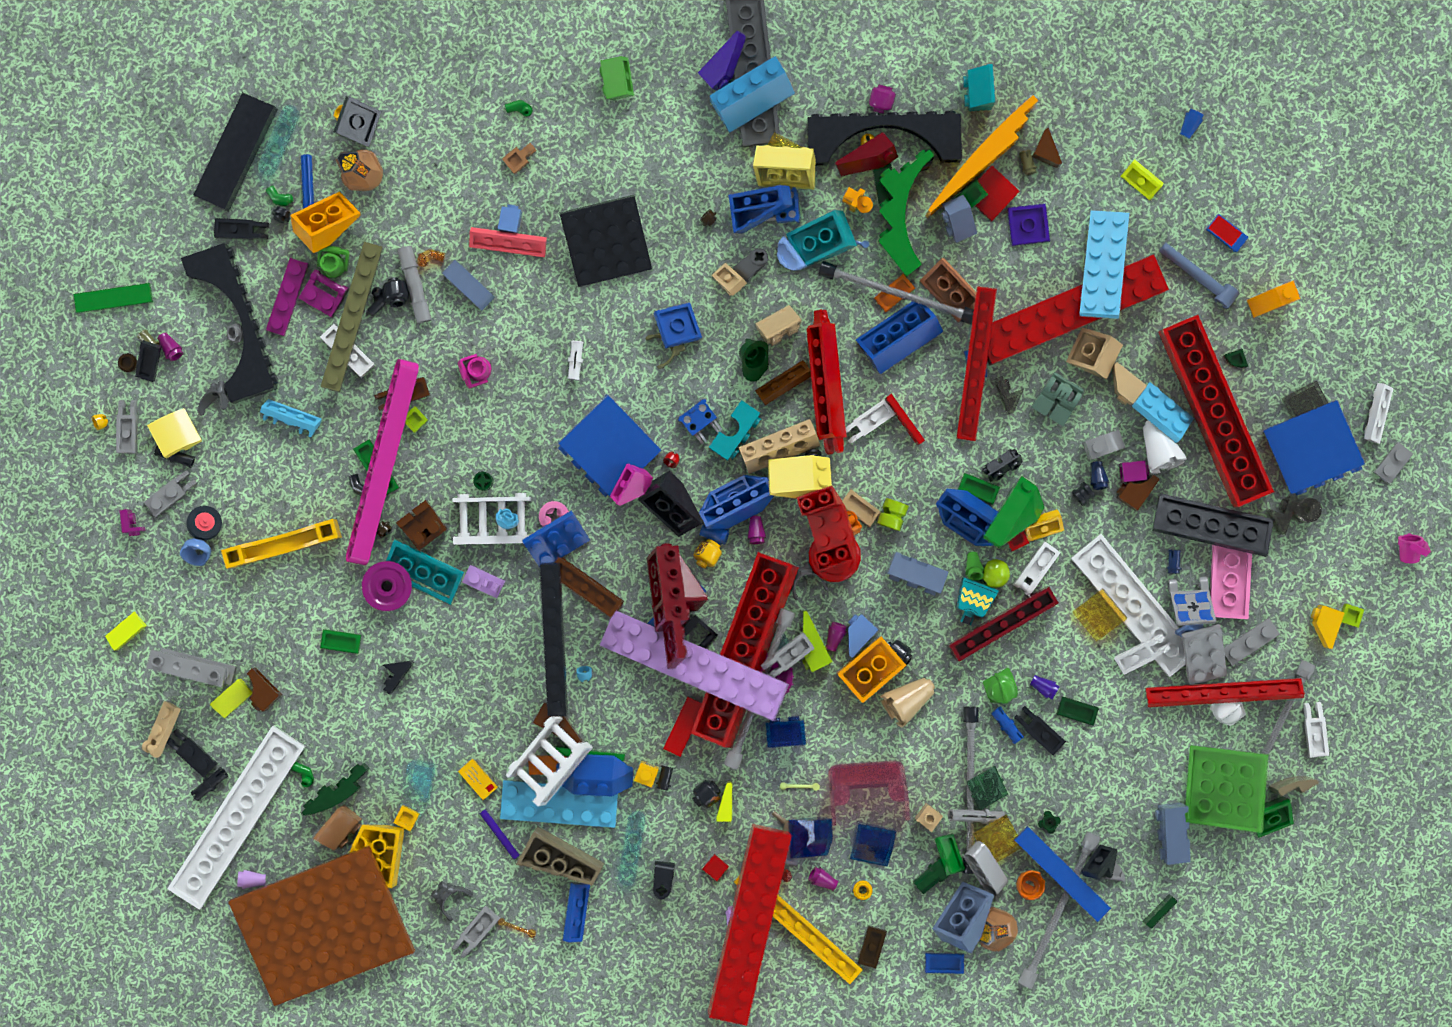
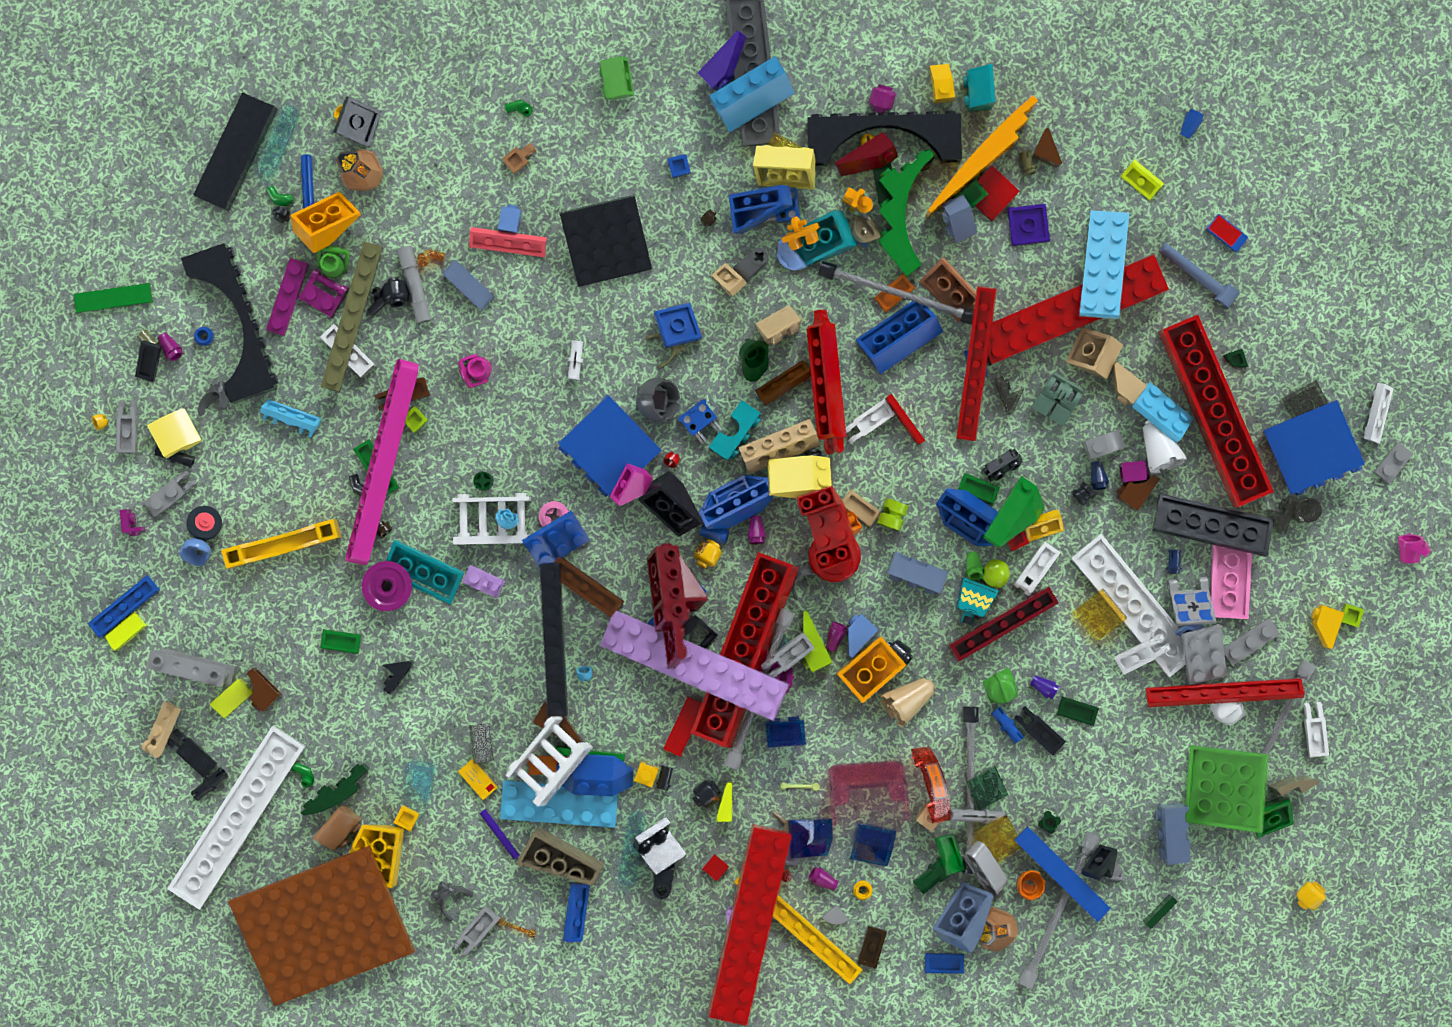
dark brown plate [118,353,137,372] -> none
black hinge [214,218,269,240] -> none
light grey plate [227,323,243,343] -> none
lavender cone [237,870,266,889] -> none
reddish brown hips [396,500,447,551] -> none
light orange slope [1247,281,1301,318] -> none
none -> blue tile [87,575,160,638]
none -> blue plate [194,327,214,346]
none -> clear smoke tile [469,723,494,764]
none -> bracket [633,817,686,876]
none -> dark grey piece [636,378,680,421]
none -> blue plate [668,154,691,178]
none -> light orange hips [781,216,819,251]
none -> light grey tile [822,905,849,924]
none -> dark tan hat [851,216,881,243]
none -> clear red slope [911,746,950,824]
none -> yellow slope [930,64,955,104]
none -> yellow head [1296,881,1326,910]

